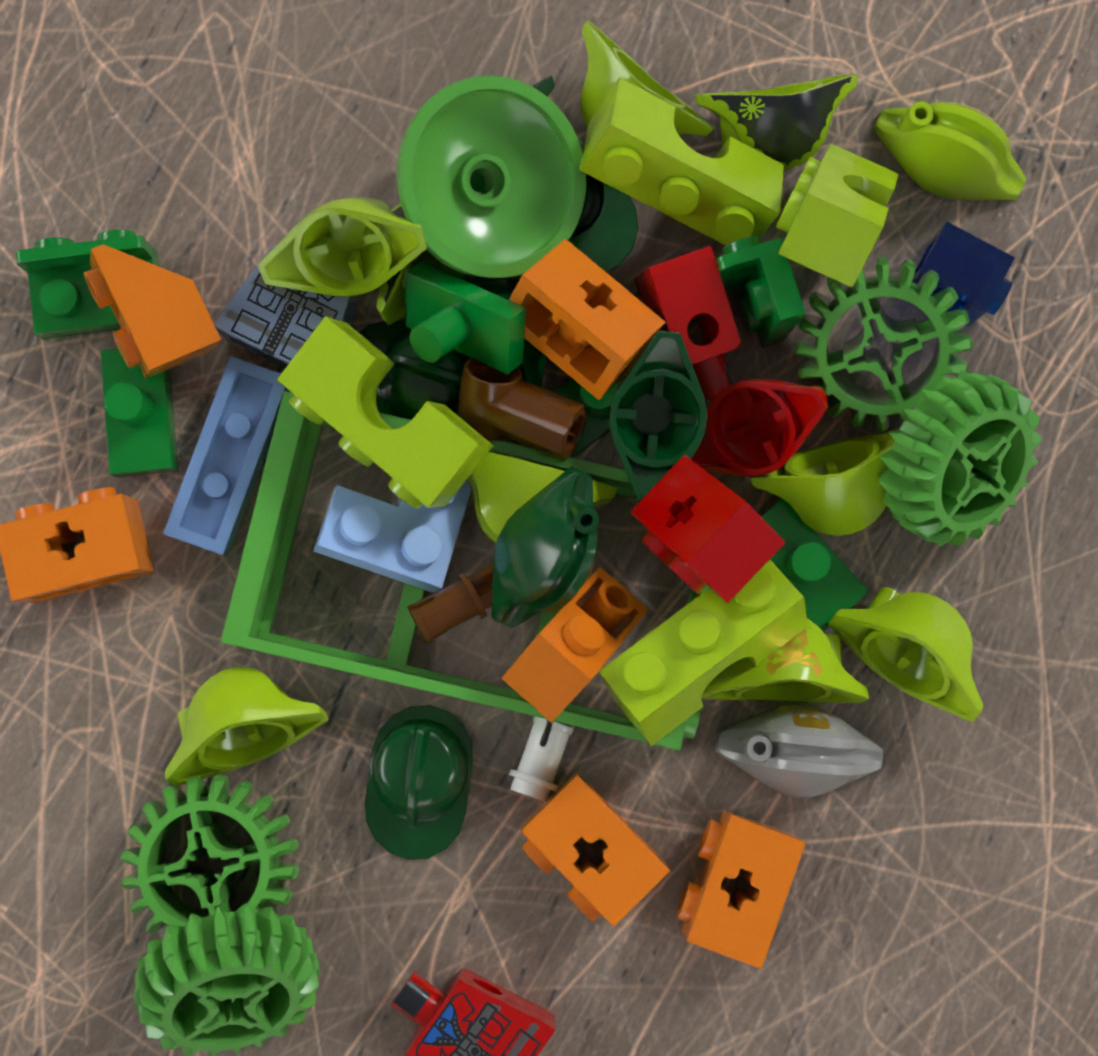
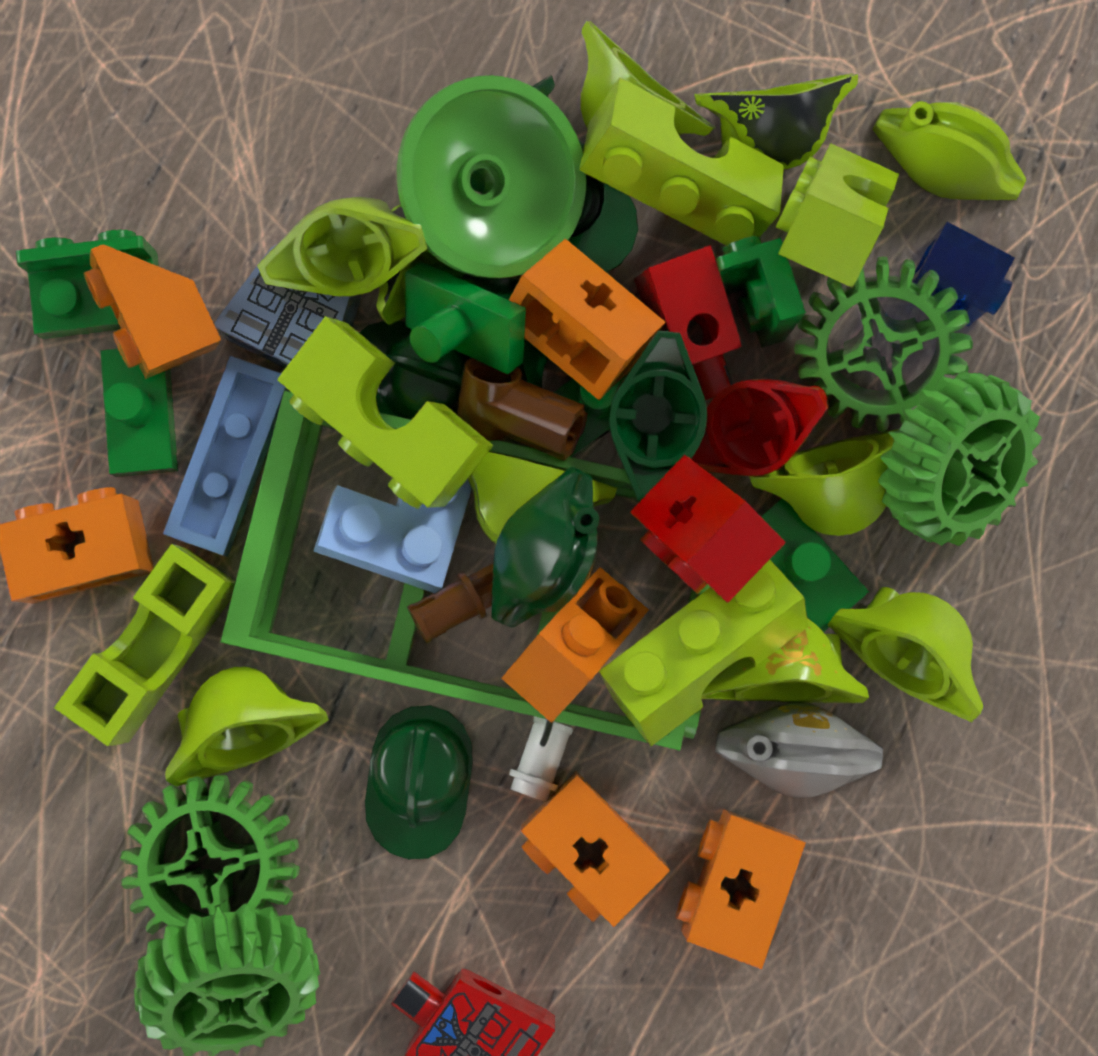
none -> lime arch [54,544,235,746]

